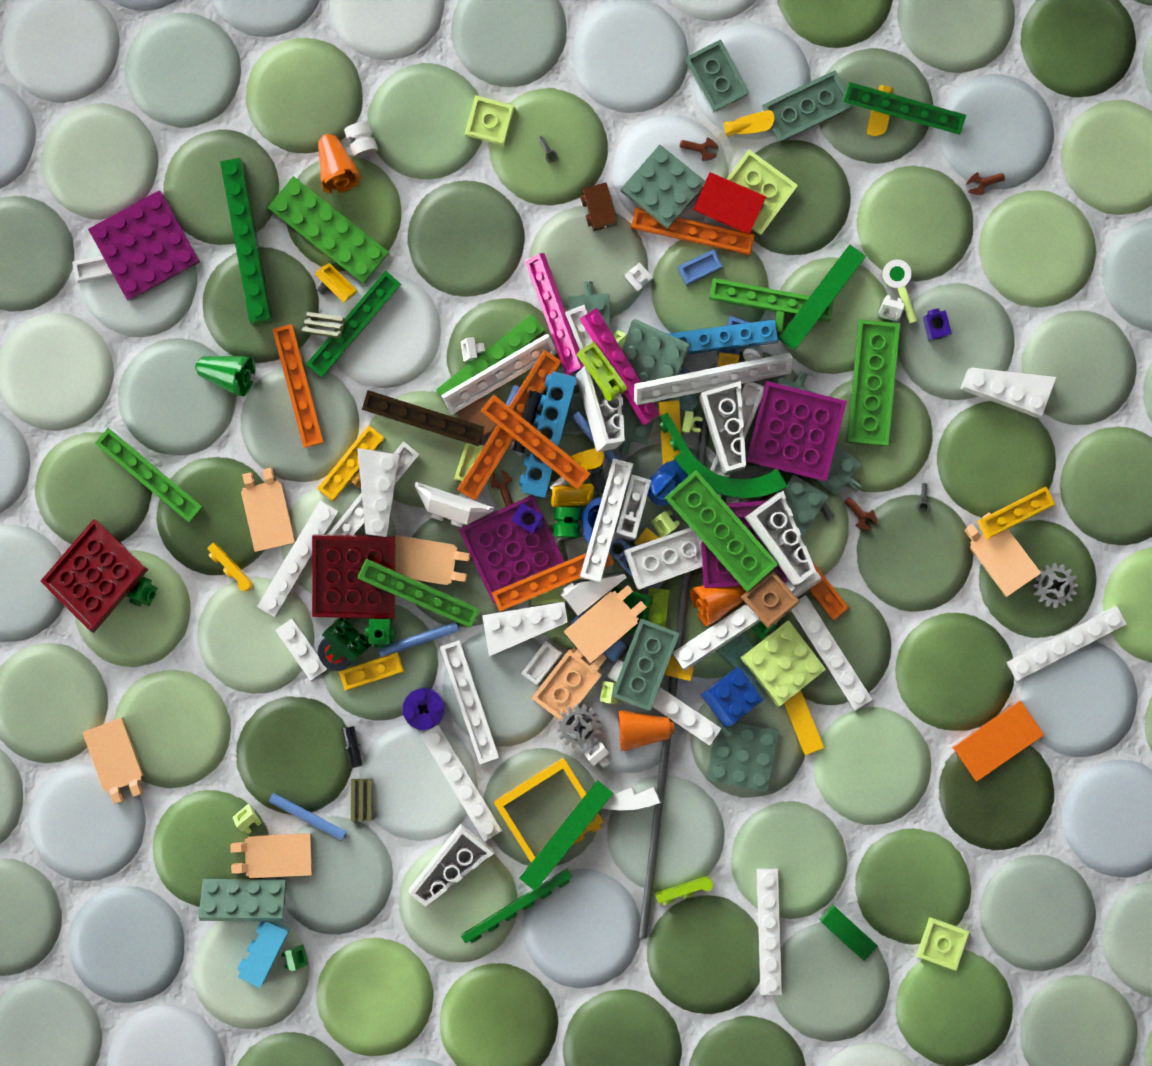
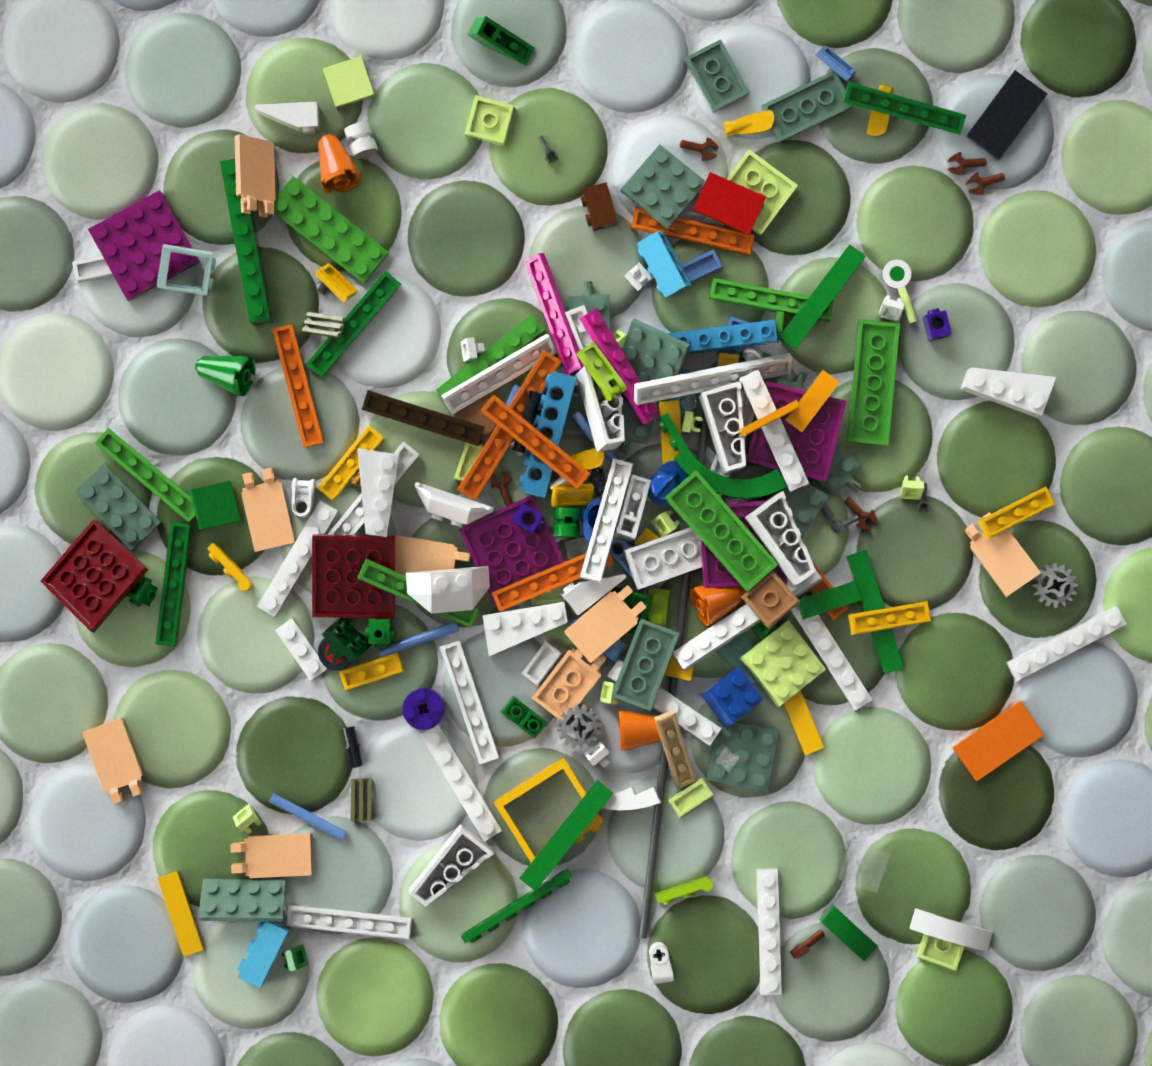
none -> sand green plate [75,463,162,551]
none -> green tile [155,522,192,647]
none -> light aqua window [157,244,216,295]
none -> yellow tile [157,871,204,957]
none -> green tile [189,481,241,530]
none -> light nougat tile [235,134,276,218]
none -> white slope [255,102,320,134]
none -> white tile [286,905,412,940]
none -> white piece [292,478,315,518]
none -> yellowish green tile [323,56,375,109]
none -> white wedge [406,566,490,614]
none -> green slope [467,16,535,66]
none -> green slope [500,696,547,739]
none -> medium azure brick [637,231,692,298]
none -> white piece [649,942,674,985]
none -> tan tile [654,710,696,789]
none -> yellowish green tile [668,778,714,818]
none -> clear wheel [714,746,740,772]
none -> light orange tile [738,400,800,437]
none -> white plate [739,370,809,492]
none -> light orange tile [785,370,839,432]
none -> copper bar [790,930,825,959]
none -> green tile [798,581,861,620]
none -> medium blue tile [815,46,856,81]
none -> dark grey hand [830,515,860,533]
none -> clear plate [837,840,891,893]
none -> green tile [846,550,904,674]
none -> yellow tile [848,601,931,635]
none -> yellowish green tile [900,476,924,500]
none -> white slope [910,908,993,952]
none -> copper bar [947,152,987,176]
none -> black tile [966,70,1048,160]

